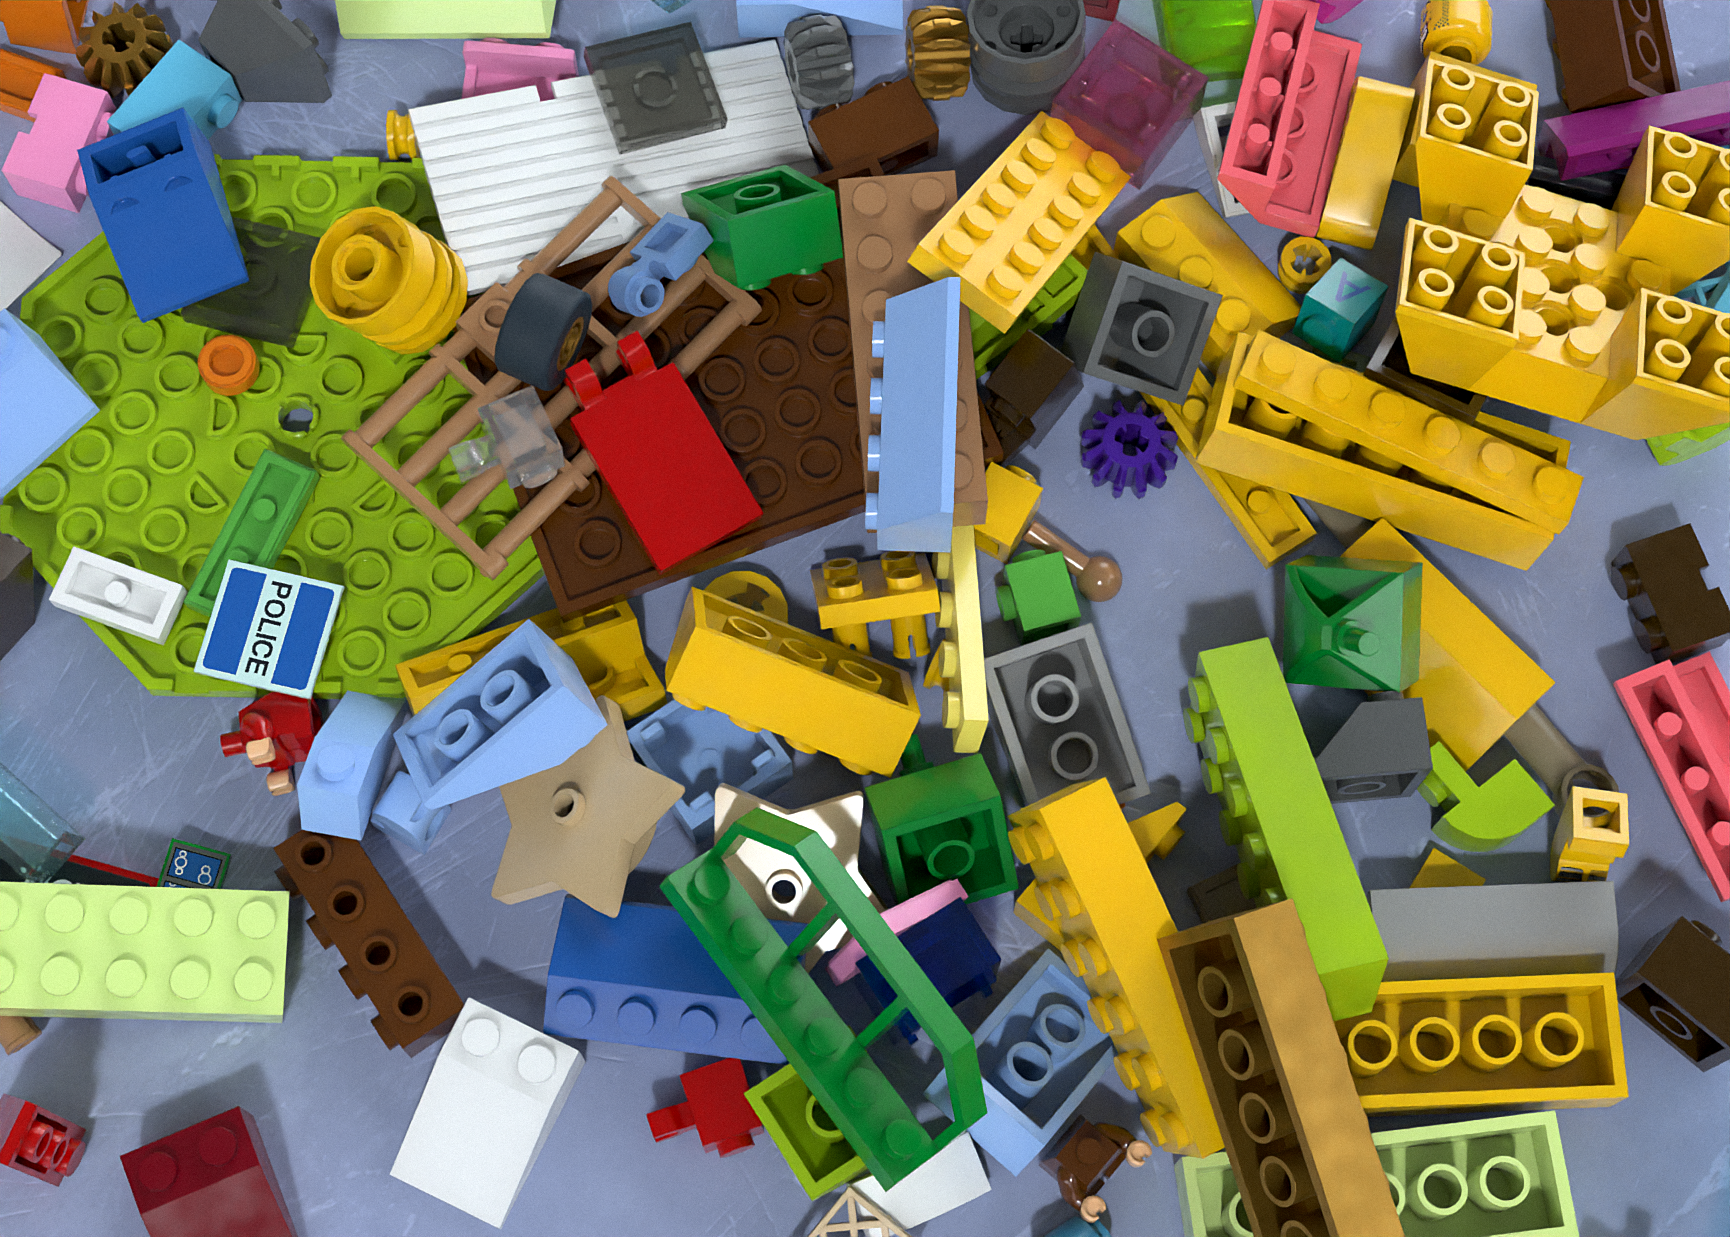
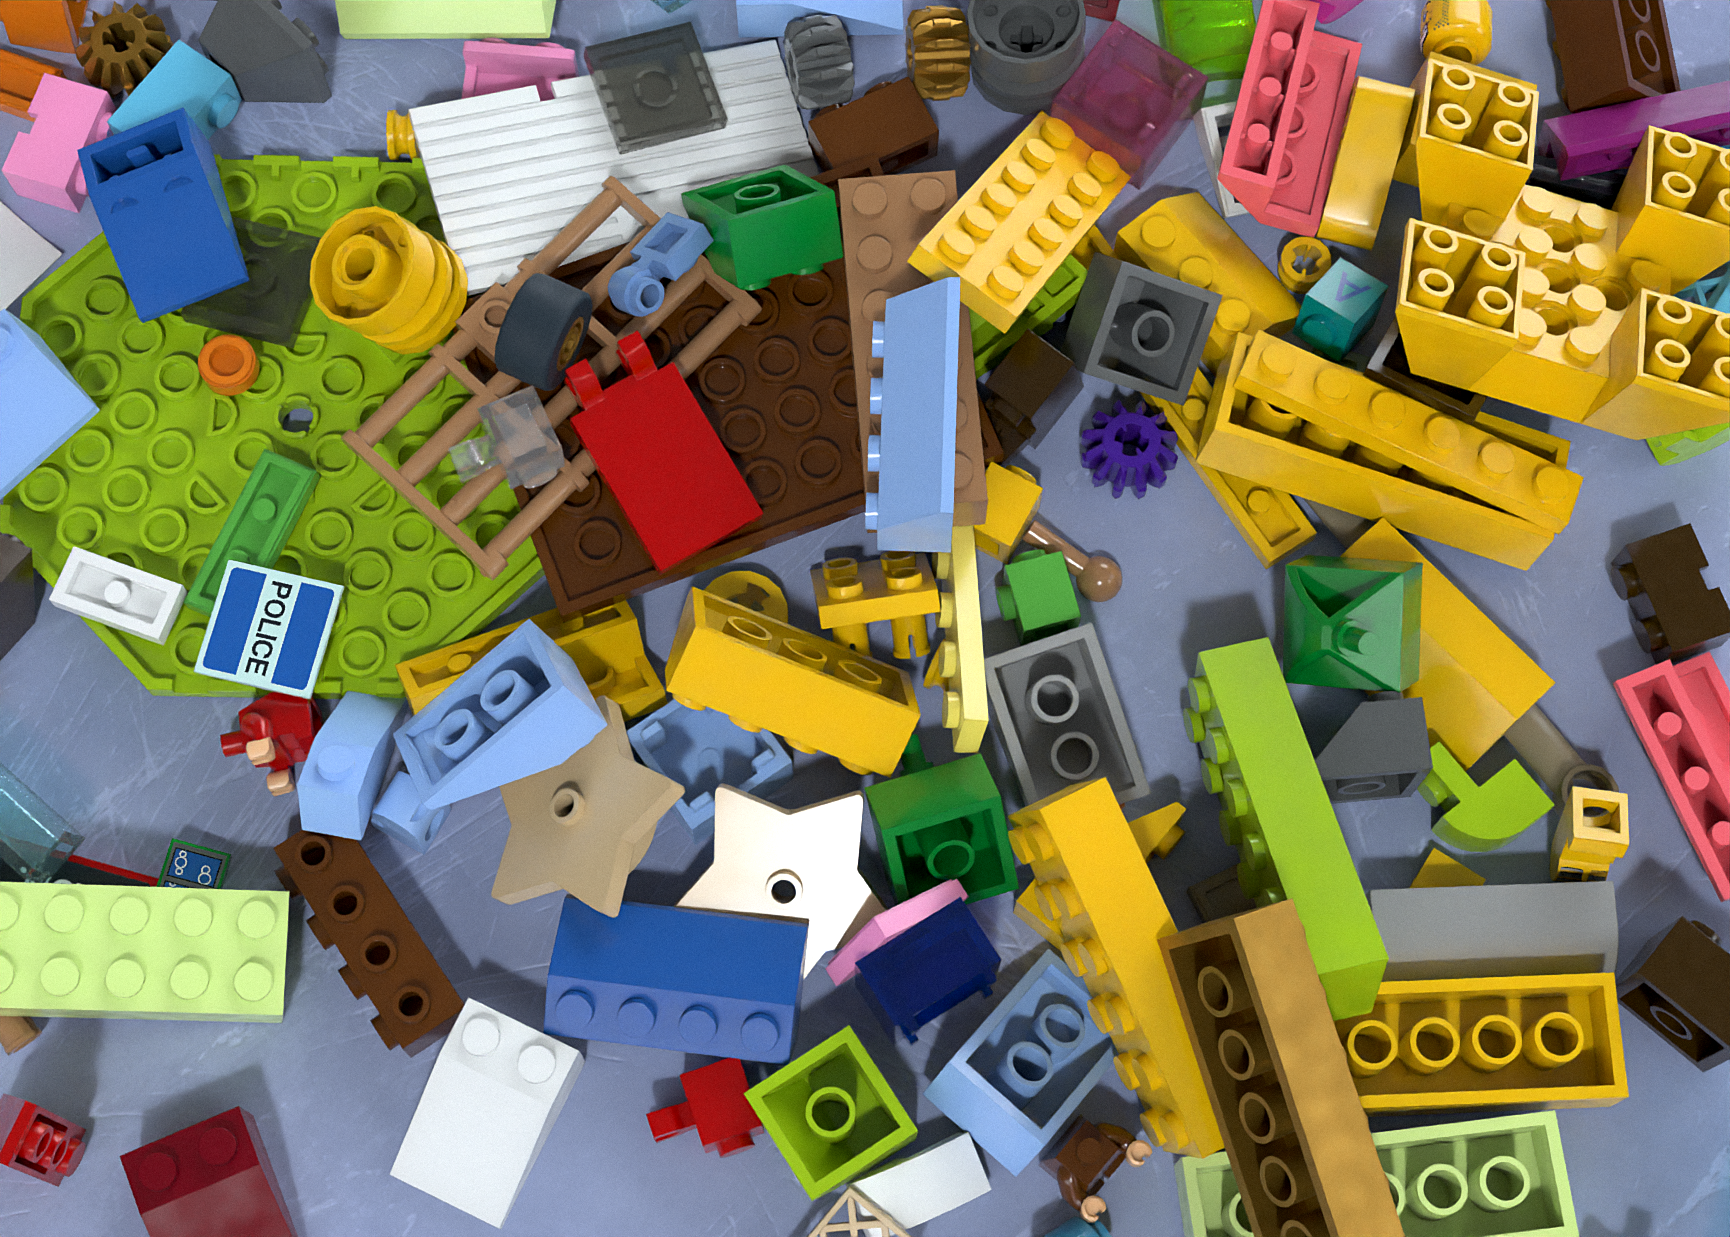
green plate [659,807,988,1192] -> none

